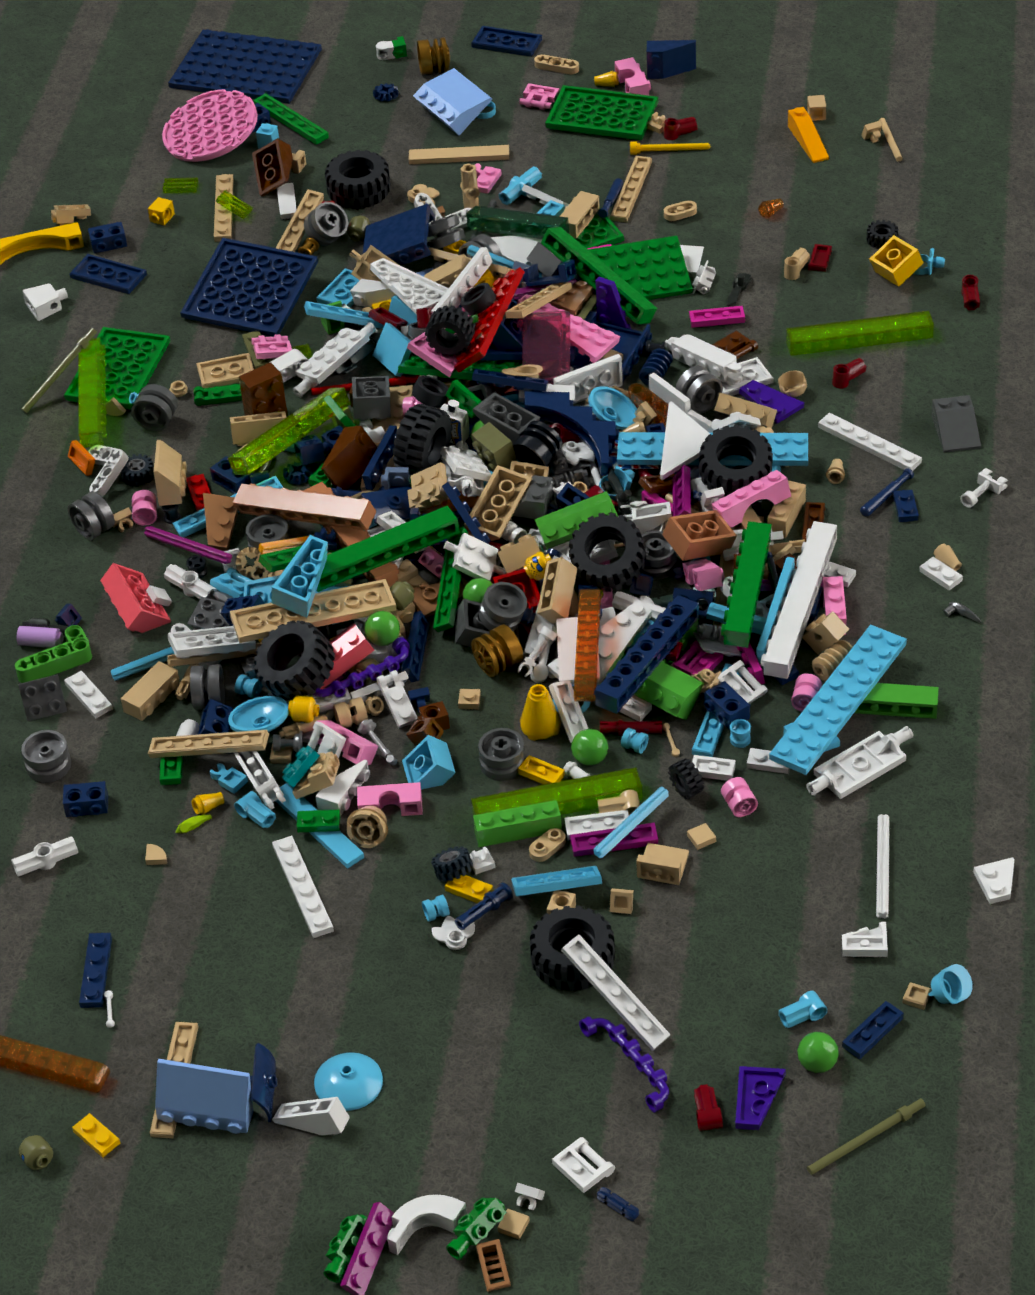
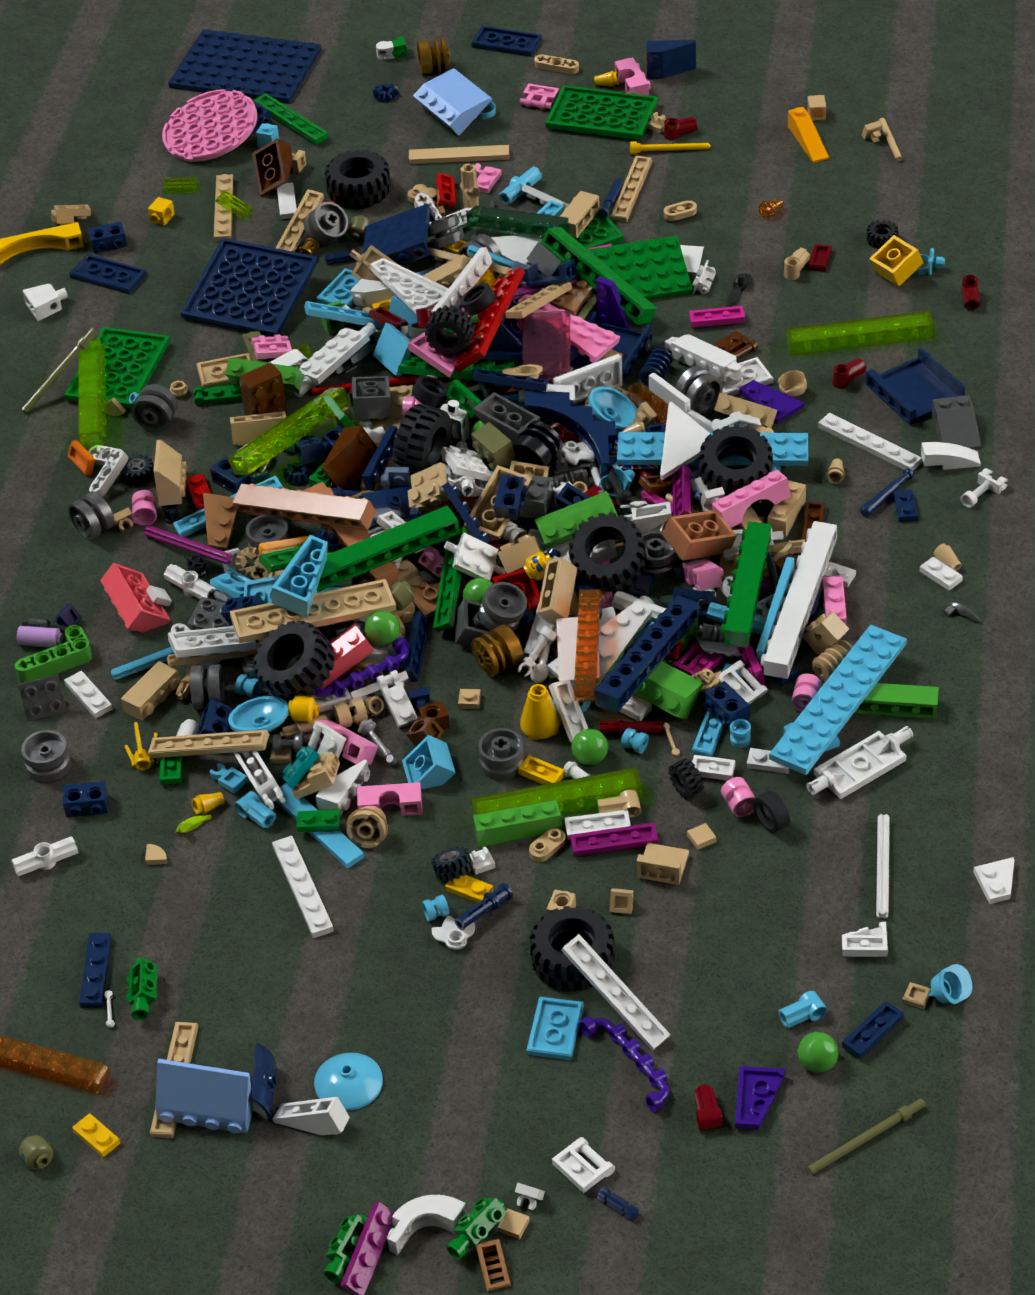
medium azure tile [511,866,602,896] -> none
medium azure axle [594,787,669,858] -> none
none -> yellow plant [125,722,158,771]
none -> green brick [126,957,158,1020]
none -> bright green brick [225,357,304,392]
none -> dark blue axle [325,249,358,265]
none -> red plate [436,173,456,209]
none -> dark blue brick [494,474,528,520]
none -> medium azure tile [526,997,584,1060]
none -> black tyre [753,790,790,833]
none -> dark blue panel [866,347,965,425]
none -> white slope [921,442,981,470]

